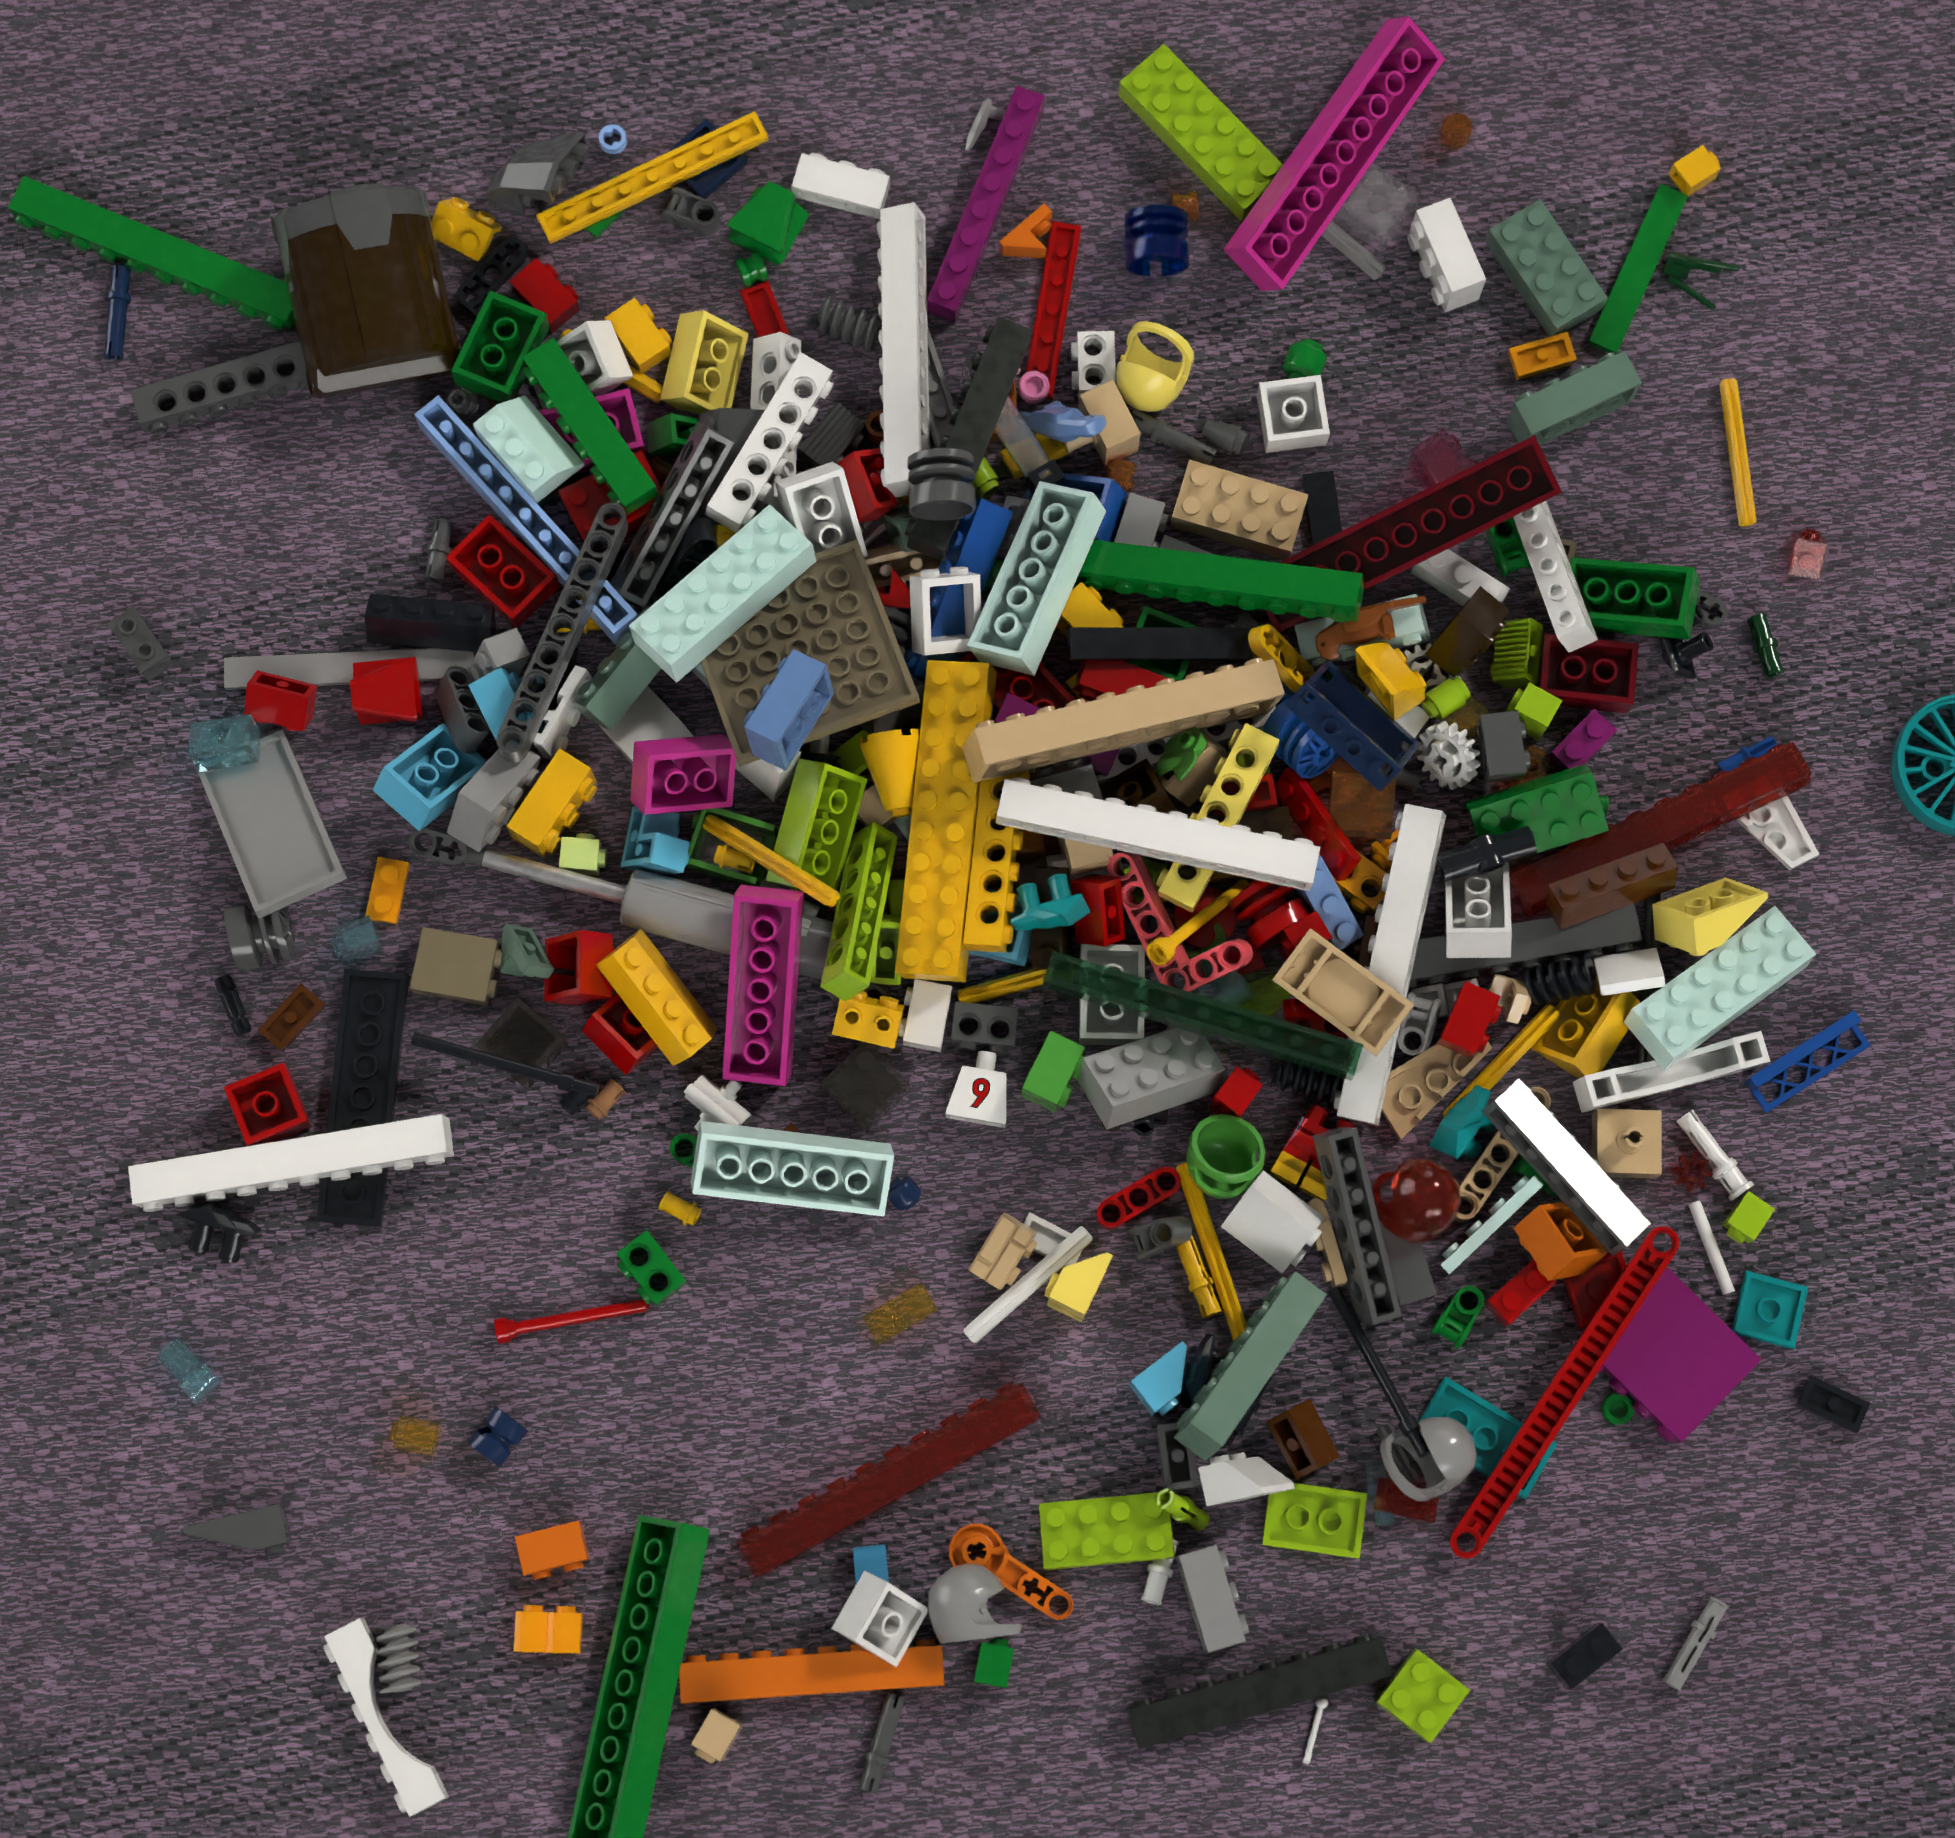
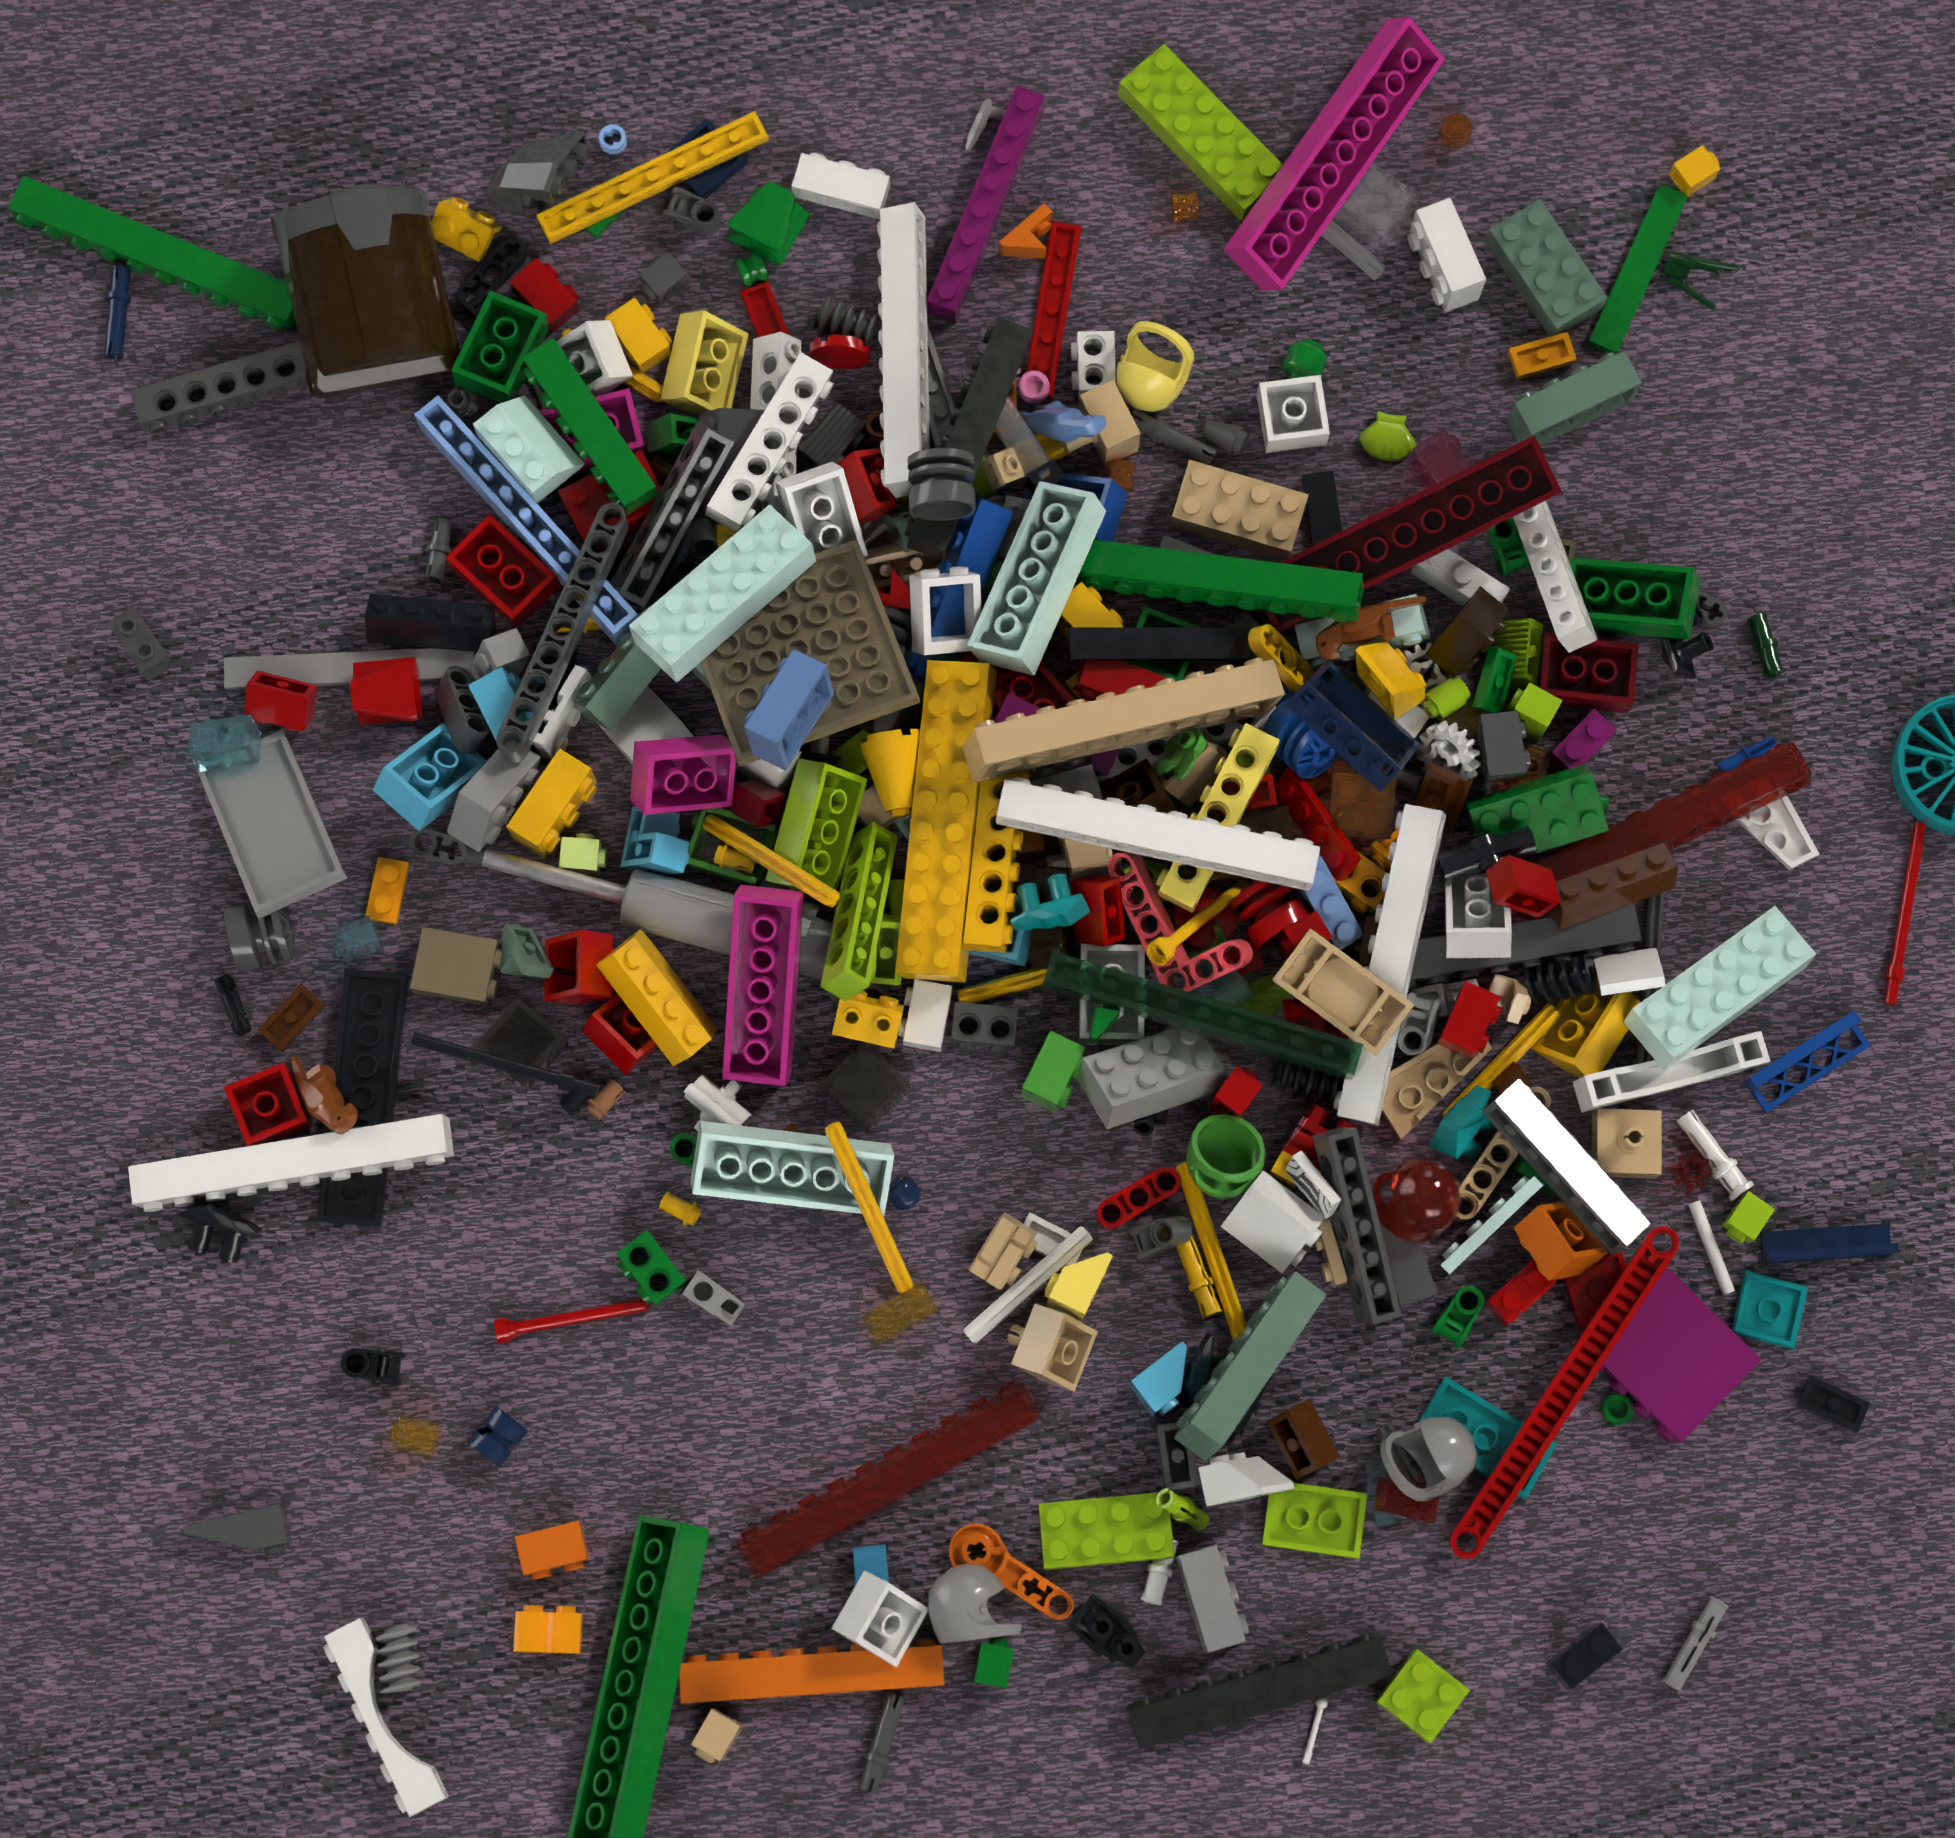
clear light blue piece [157,1338,222,1404] -> none
white torso [946,1051,1007,1128] -> none
light grey brick [1114,492,1169,548] -> none
clear blue wheel [1124,205,1189,276] -> none
black bar [1328,1286,1430,1458] -> none
light yellow slope [1652,877,1768,956] -> none
yellow axle [1719,378,1757,527] -> none
clear red bracket [1788,529,1828,579] -> none
none -> dark orange animal [291,1055,358,1134]
none -> black piece [340,1348,406,1386]
none -> dark grey brick [639,252,689,306]
none -> light grey leg [681,1270,745,1326]
none -> dark red brick [731,779,786,828]
none -> red tile [809,334,870,369]
none -> yellow axle [825,1122,913,1293]
none -> tan bracket [981,447,1025,491]
none -> tan brick [1008,1304,1098,1392]
none -> black connector [1067,1594,1146,1668]
none -> green slope [1089,1007,1120,1044]
none -> white tile [1285,1151,1341,1219]
none -> lime animal [1358,411,1417,462]
none -> reddish brown plate [1414,763,1473,833]
none -> green plate [1472,646,1518,713]
none -> red brick [1486,855,1561,917]
none -> reddish brown tile [1491,1061,1532,1095]
none -> dark blue fence [1760,1223,1899,1265]
none -> red bar [1883,822,1927,1006]

